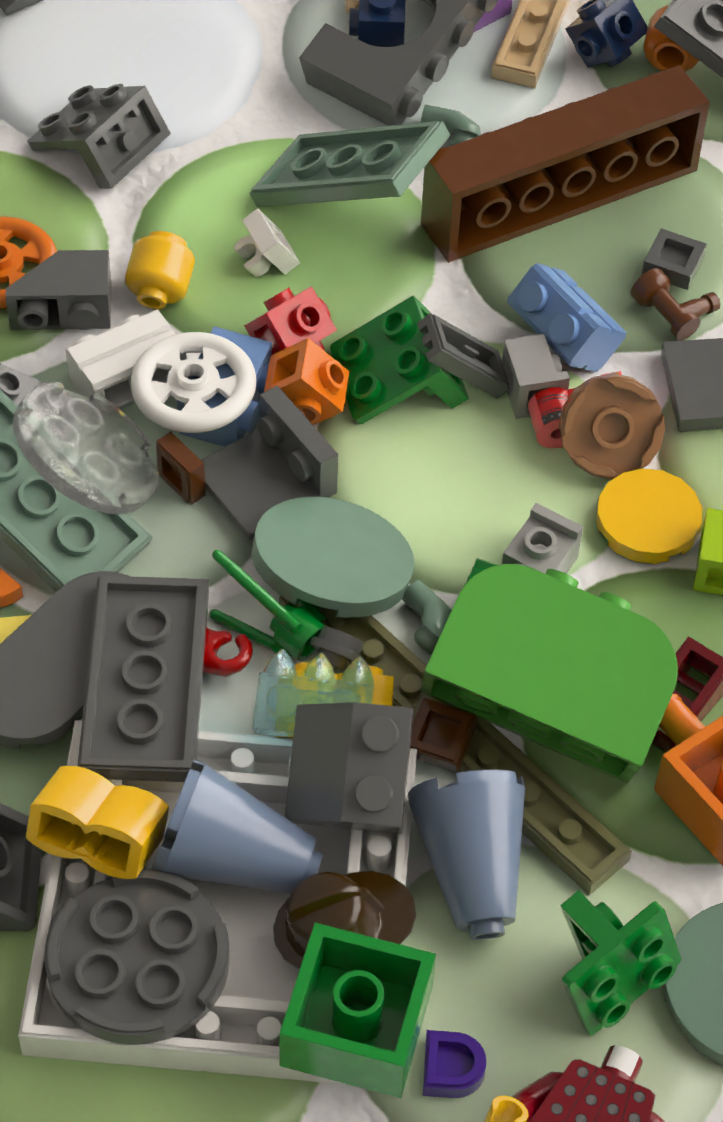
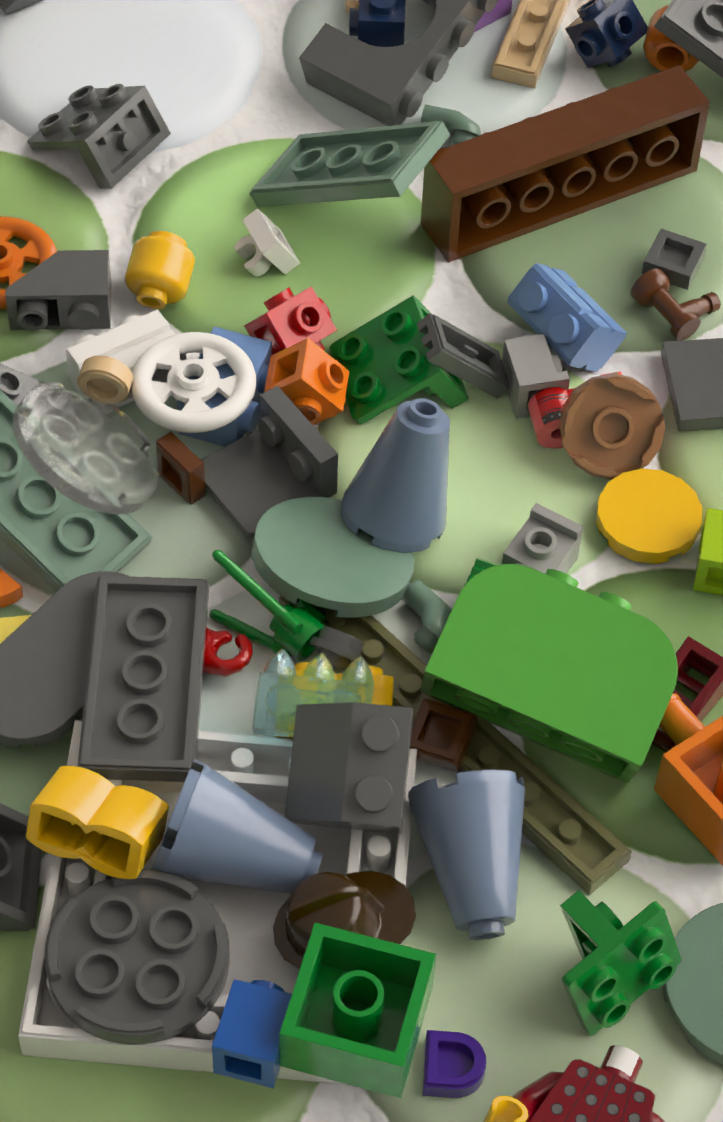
none -> tan tile [77,356,133,404]
none -> blue brick [212,979,292,1089]
none -> sand blue cone [341,398,450,553]

